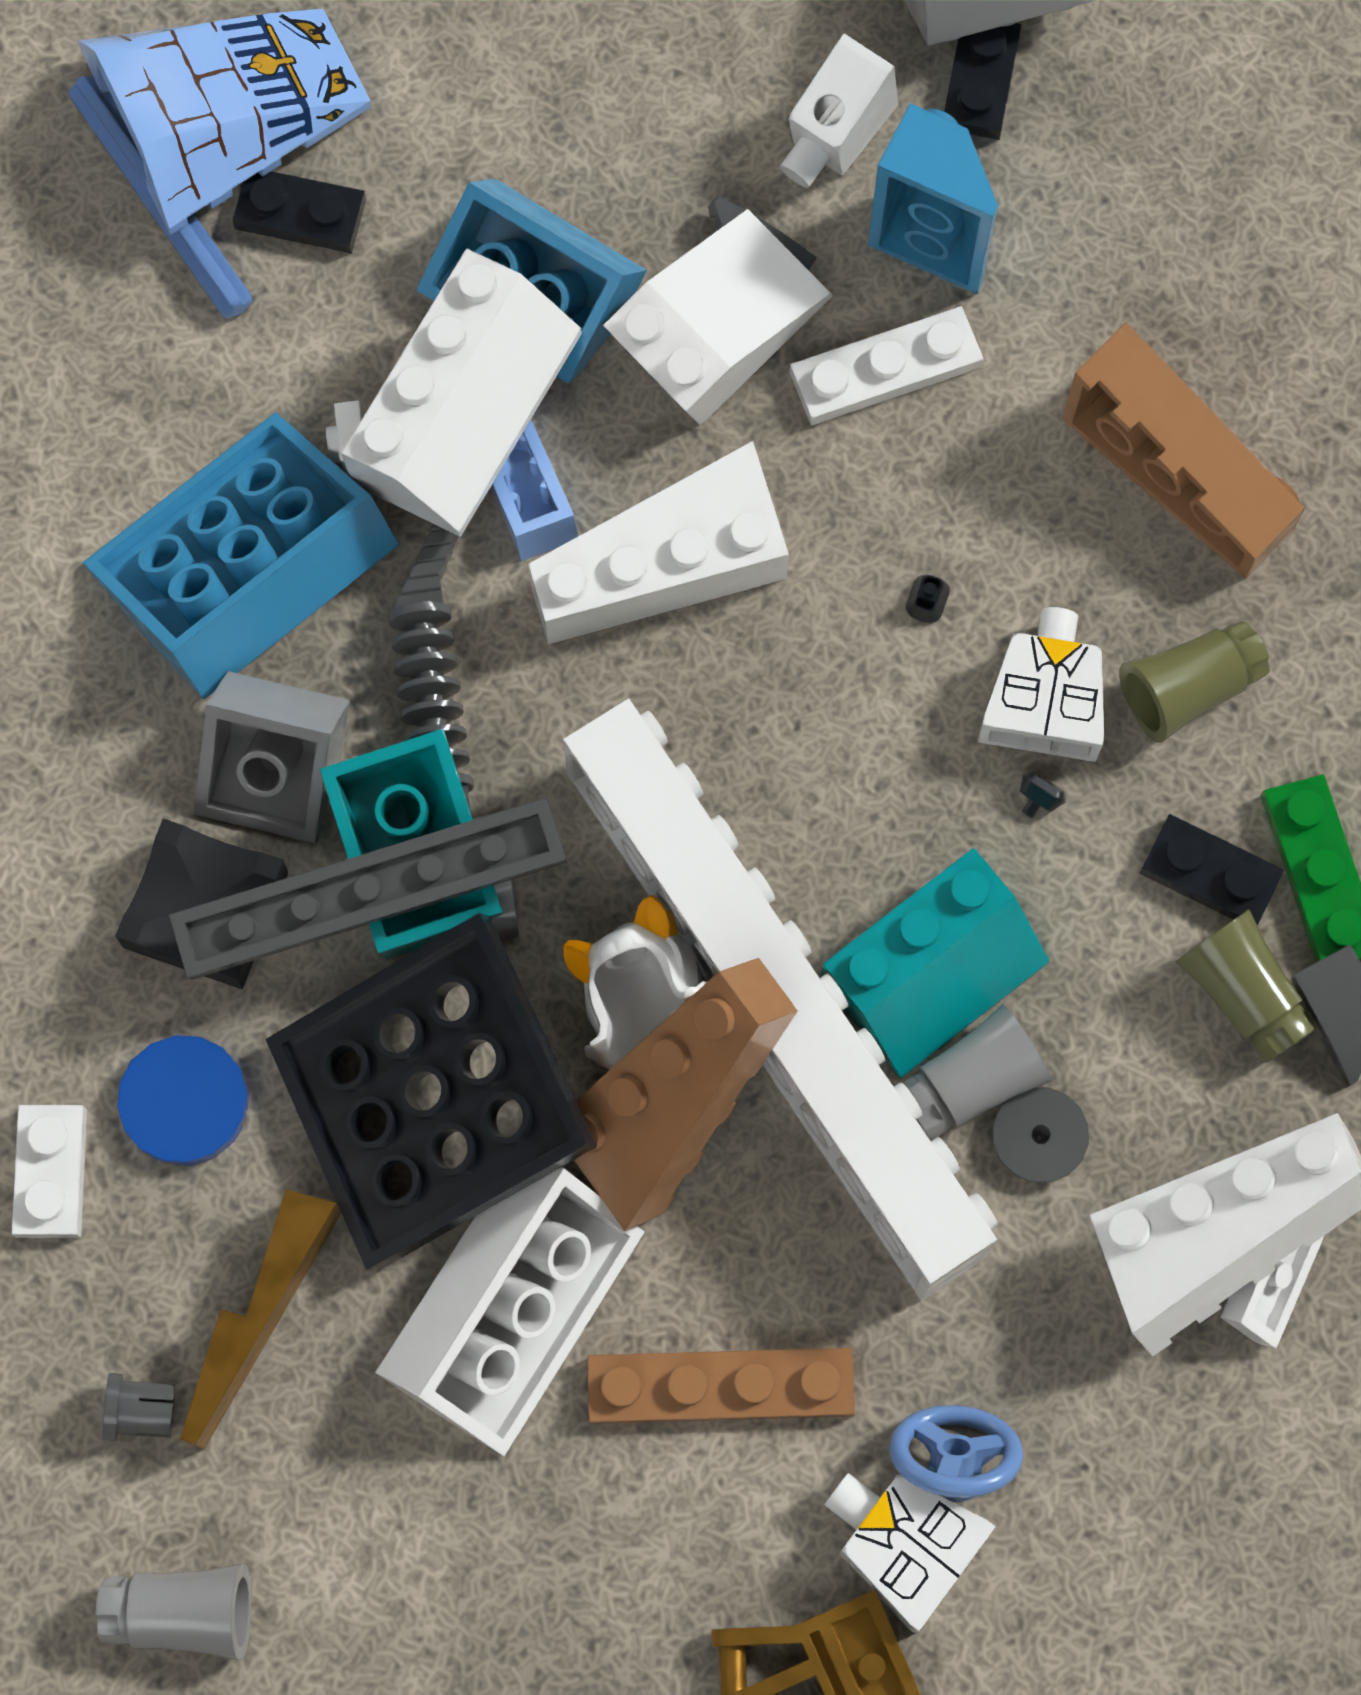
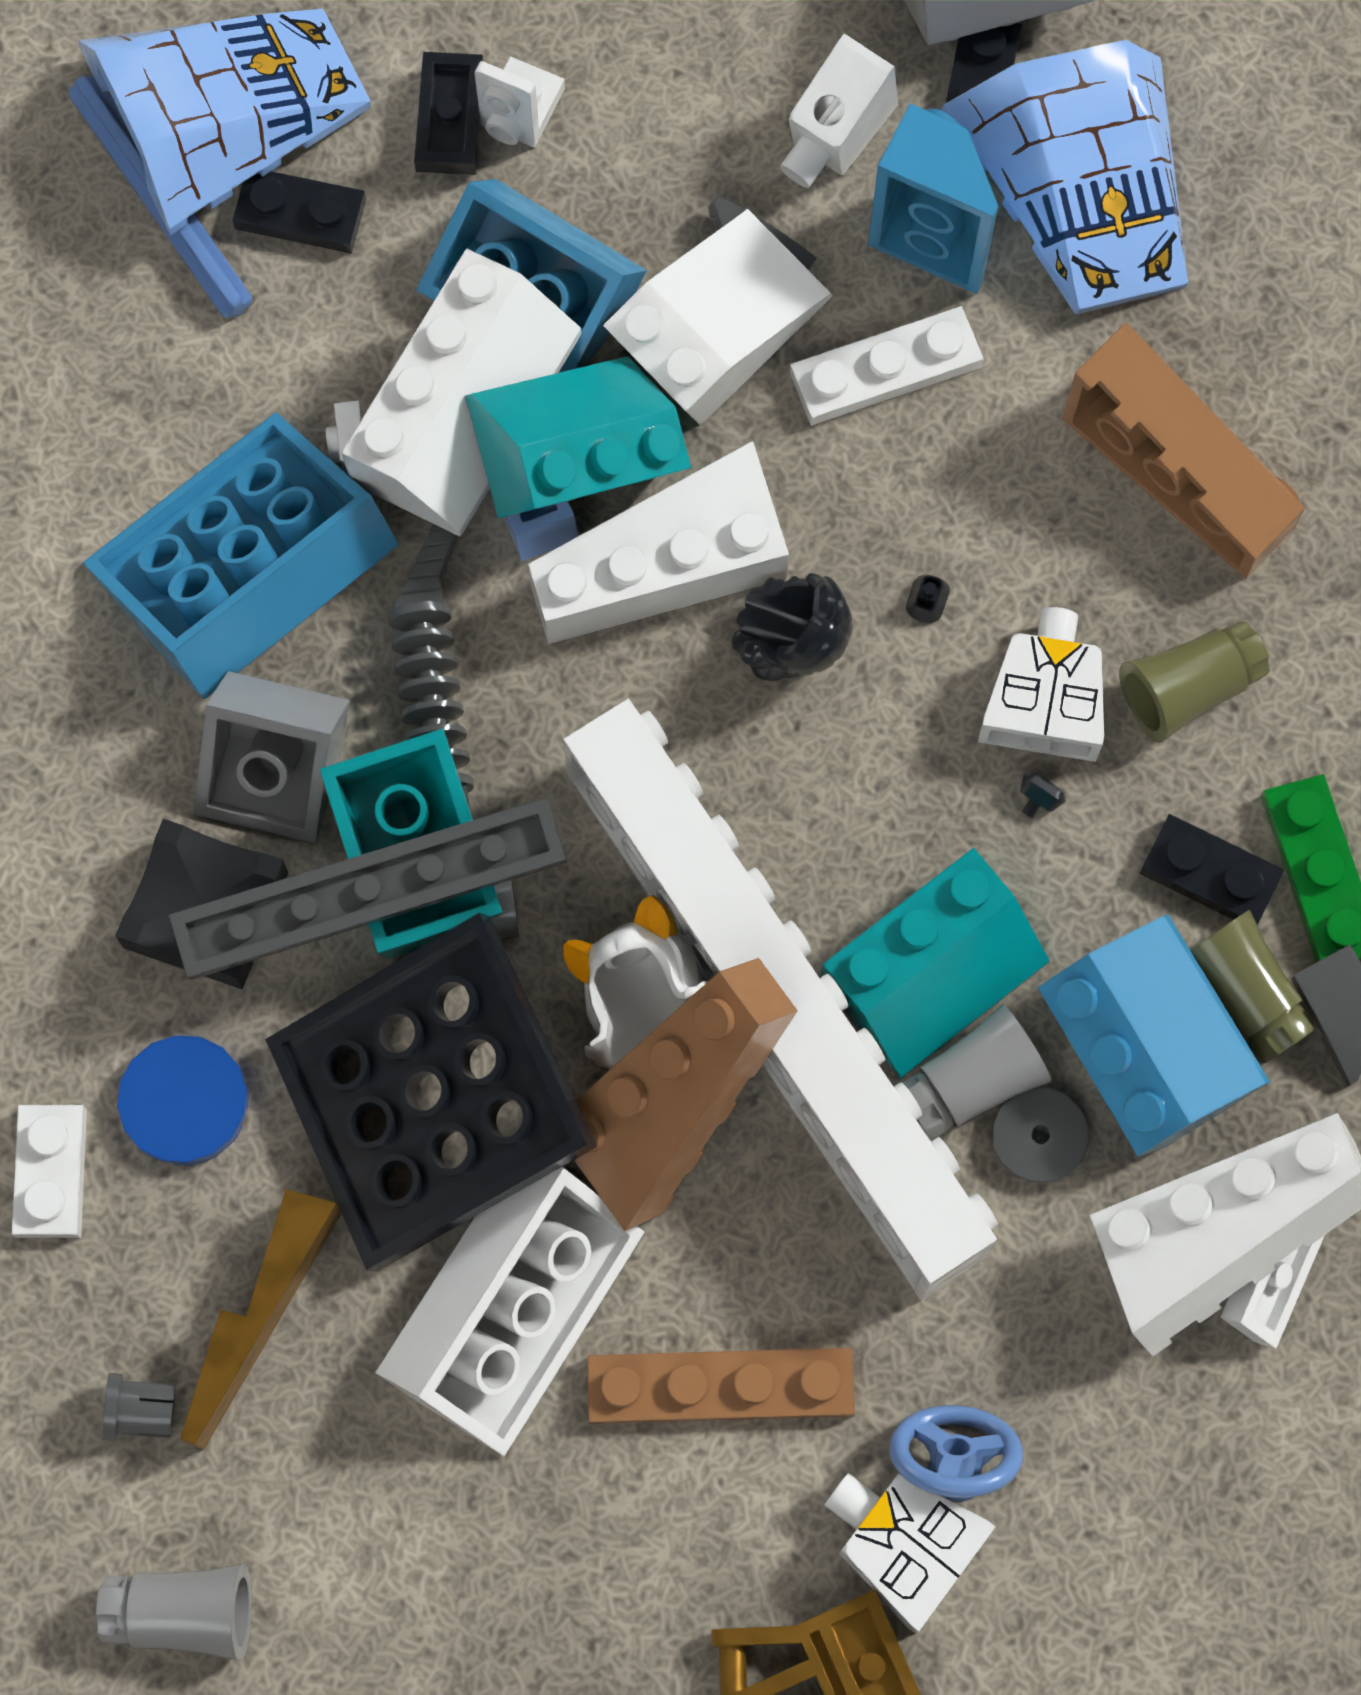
none -> black plate [414,52,484,175]
none -> teal slope [465,356,691,519]
none -> white bracket [474,56,565,148]
none -> black hair [731,573,853,681]
none -> light blue wedge [941,40,1188,315]
none -> dark azure slope [1037,915,1270,1156]

